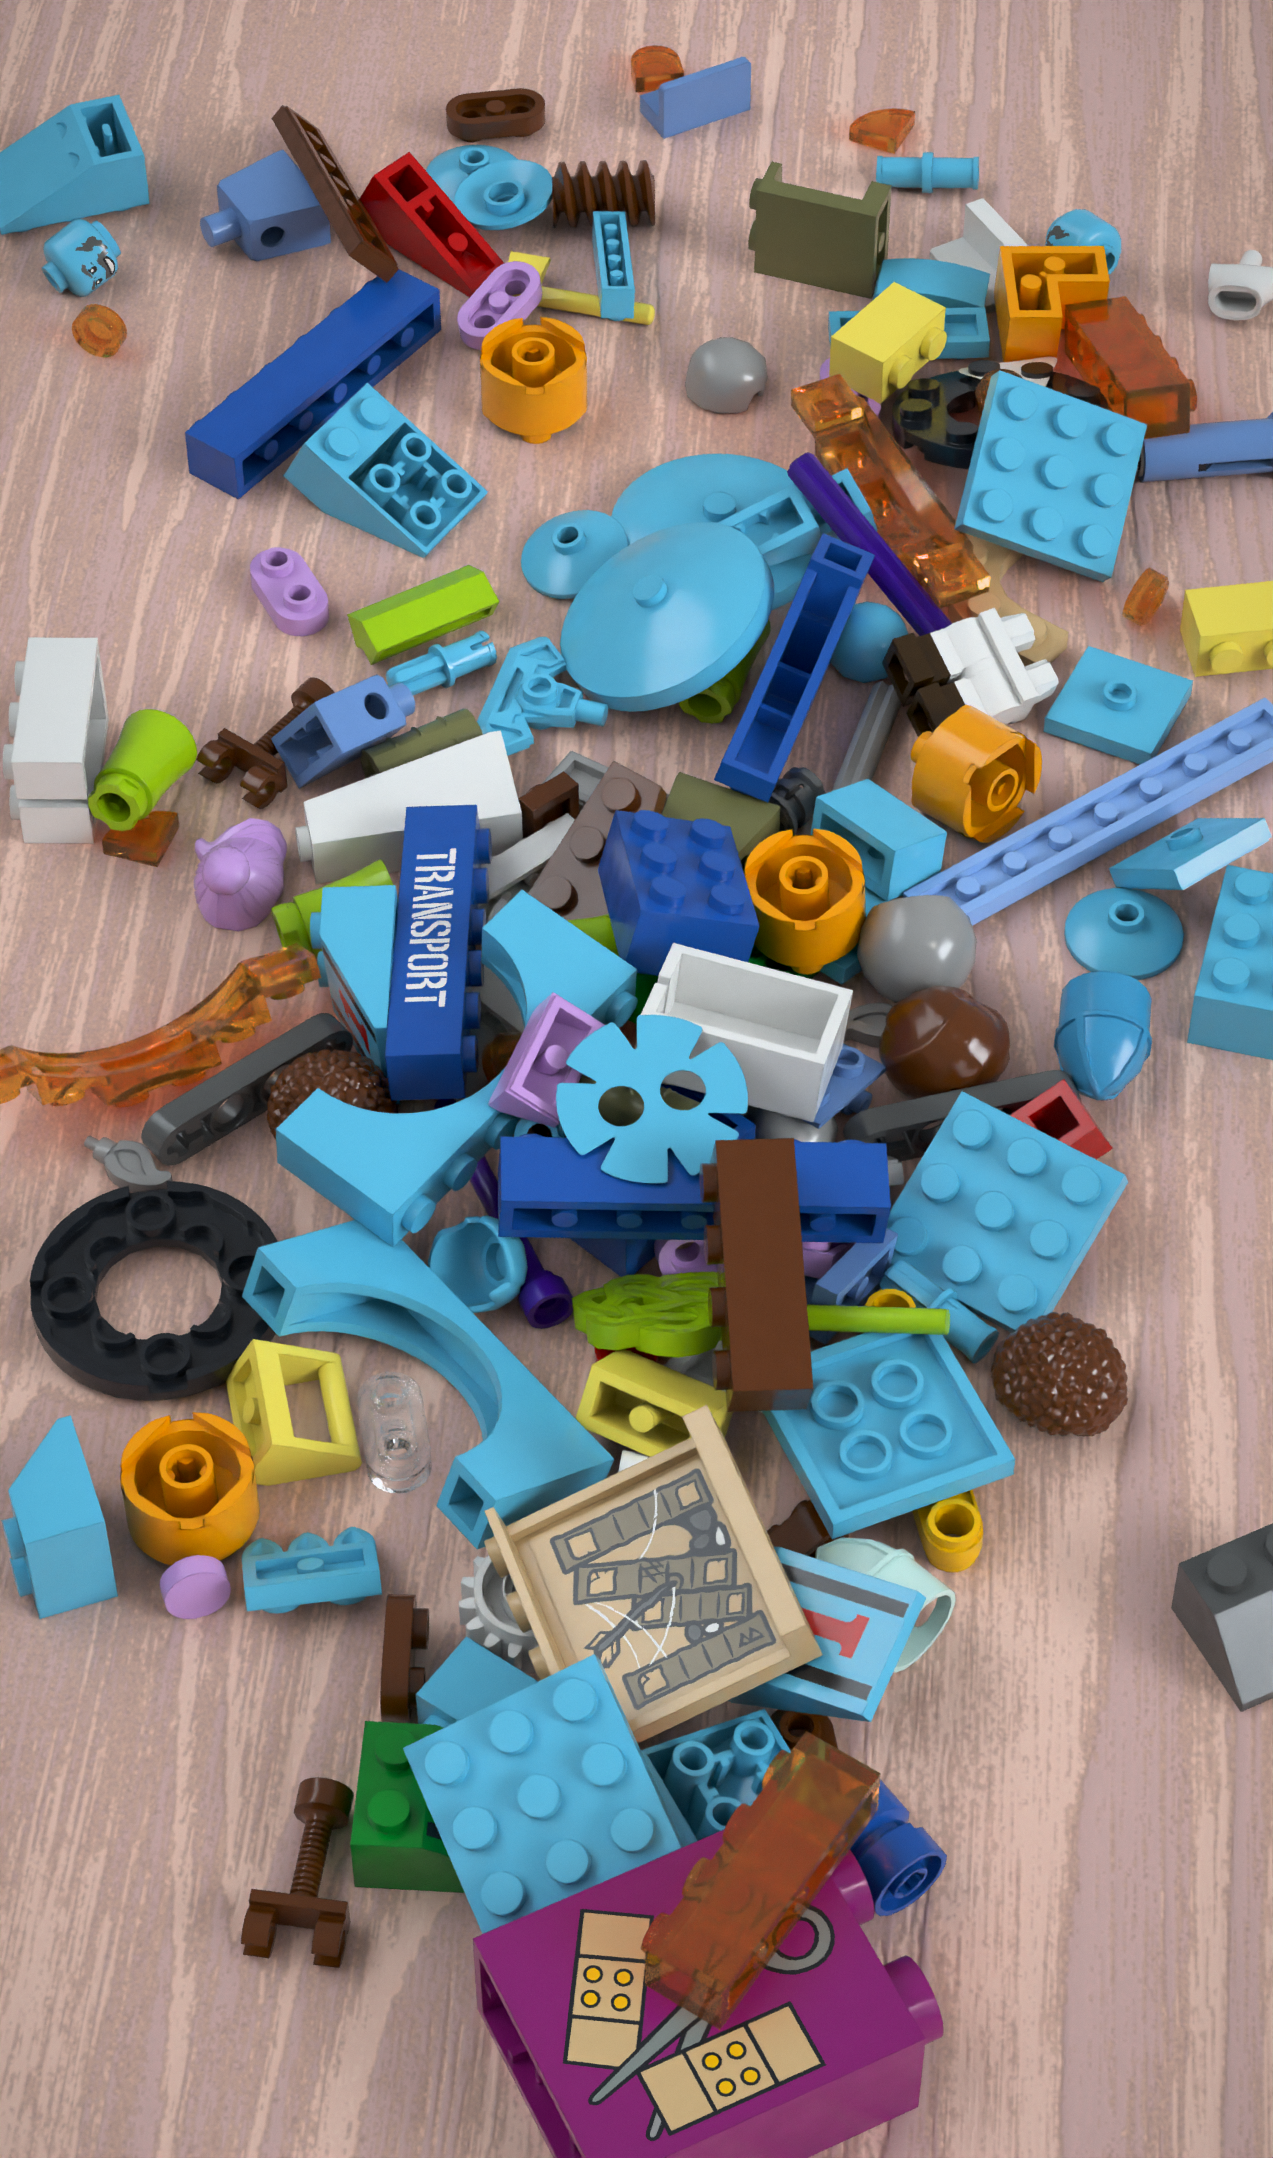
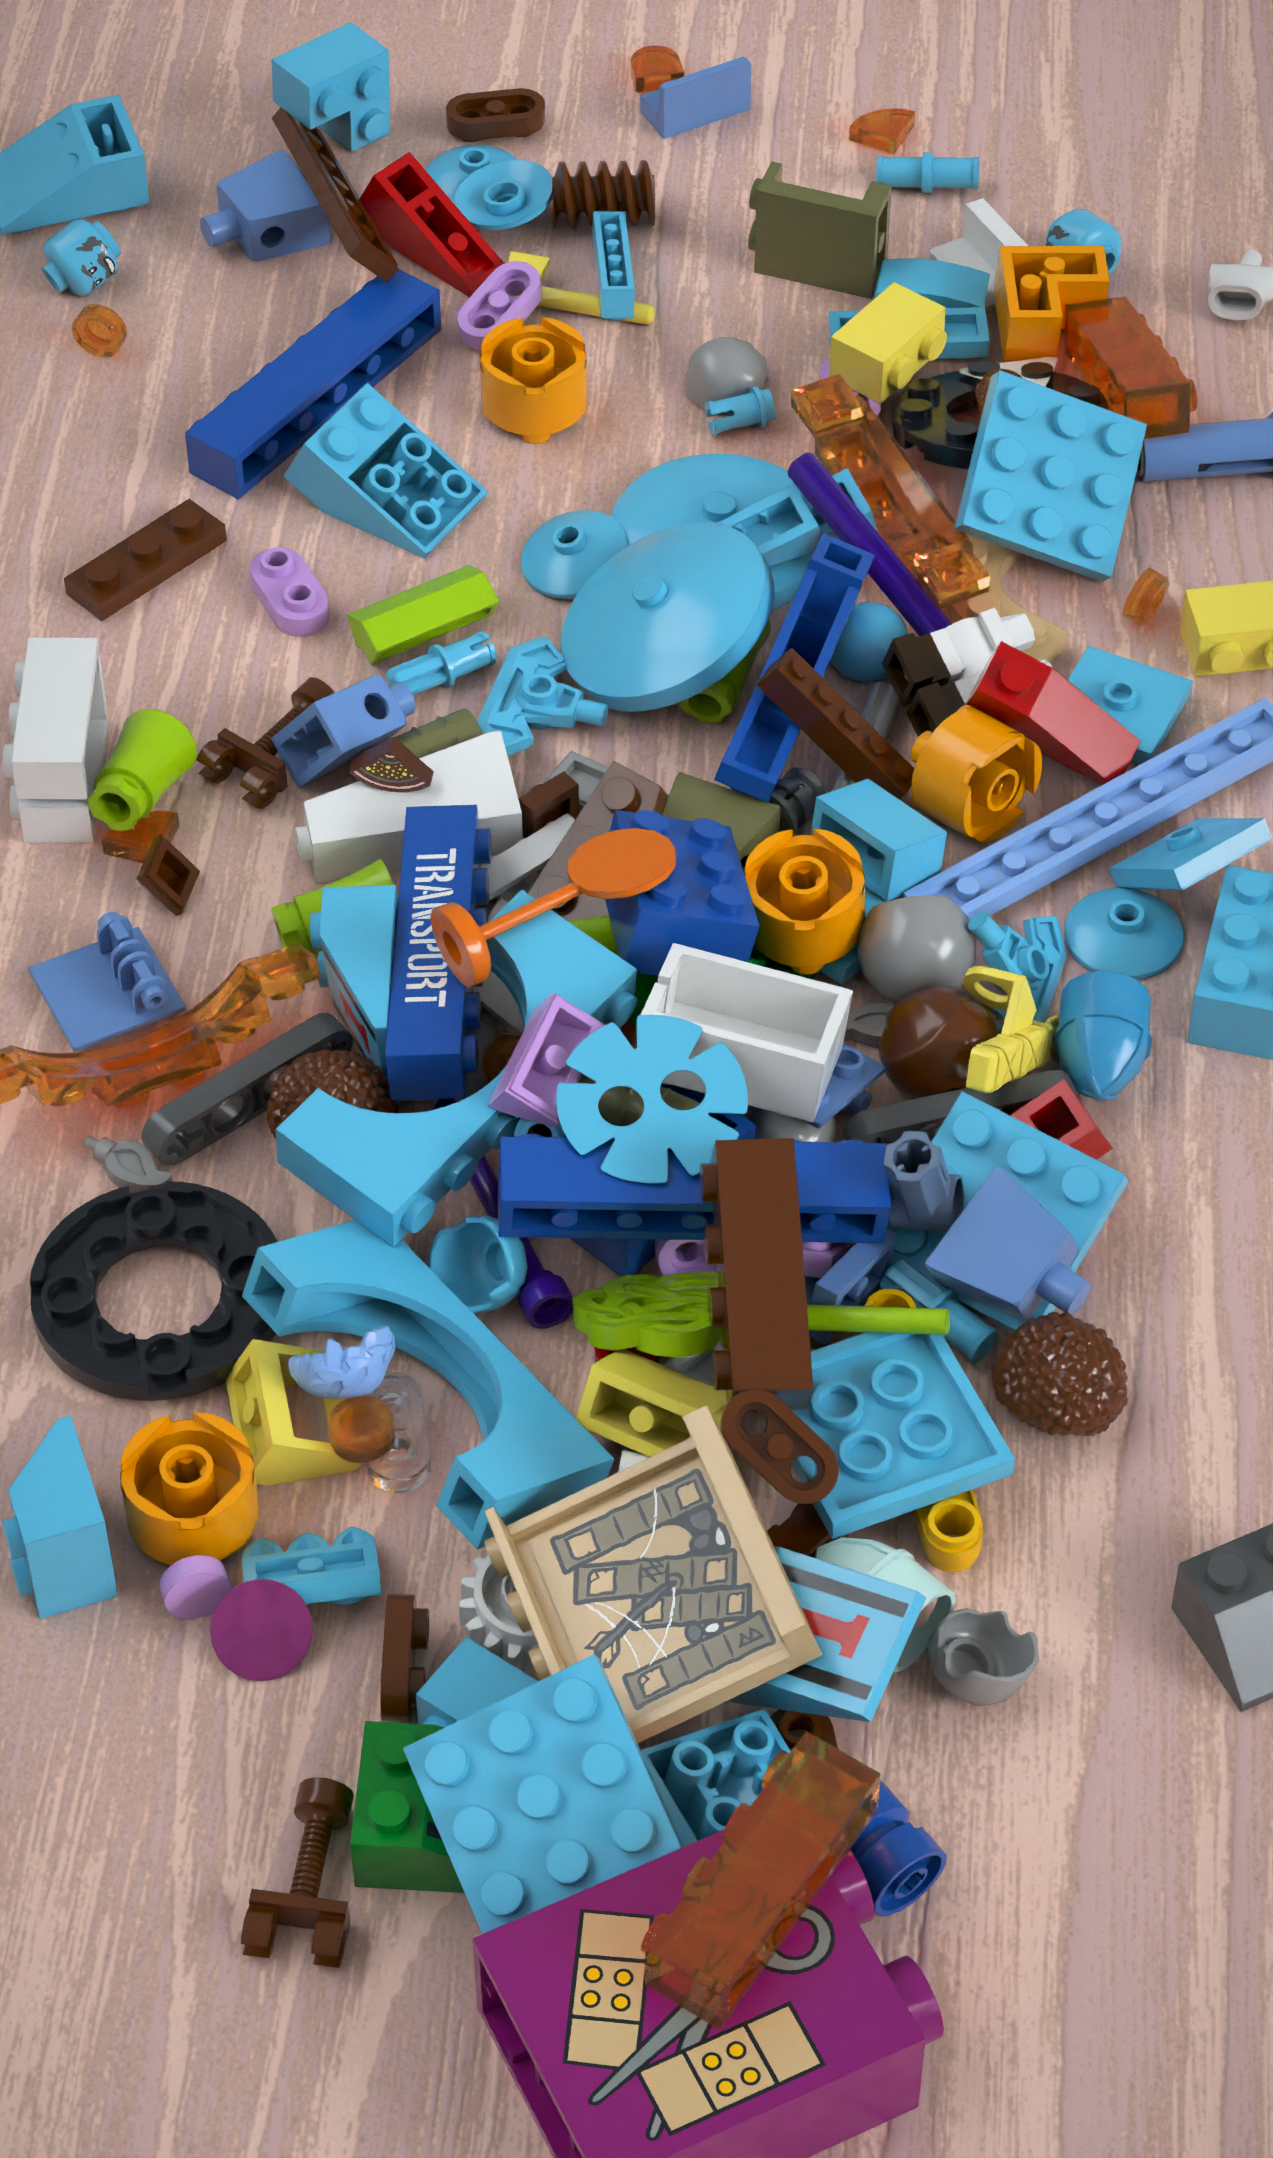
lavender hair [194,818,287,931] -> none
none -> medium blue hinge [28,912,186,1053]
none -> reddish brown plate [64,498,227,621]
none -> reddish brown slope [136,834,200,916]
none -> flat silver sticker [210,1579,313,1681]
none -> medium azure brick [271,22,390,152]
none -> light blue hair [288,1325,396,1400]
none -> clear orange tile [327,1396,395,1463]
none -> reddish brown tile [349,737,434,792]
none -> orange piece [430,828,677,988]
none -> medium azure pin [705,386,776,436]
none -> reddish brown plate [720,1389,839,1504]
none -> reddish brown piece [756,648,914,799]
none -> sand blue piece [883,1131,964,1232]
none -> medium blue torso [924,1165,1092,1322]
none -> light grey hair [927,1608,1039,1706]
none -> light yellow piece [963,966,1059,1093]
none -> slope [965,641,1141,785]
none -> medium azure piece [968,911,1067,1023]

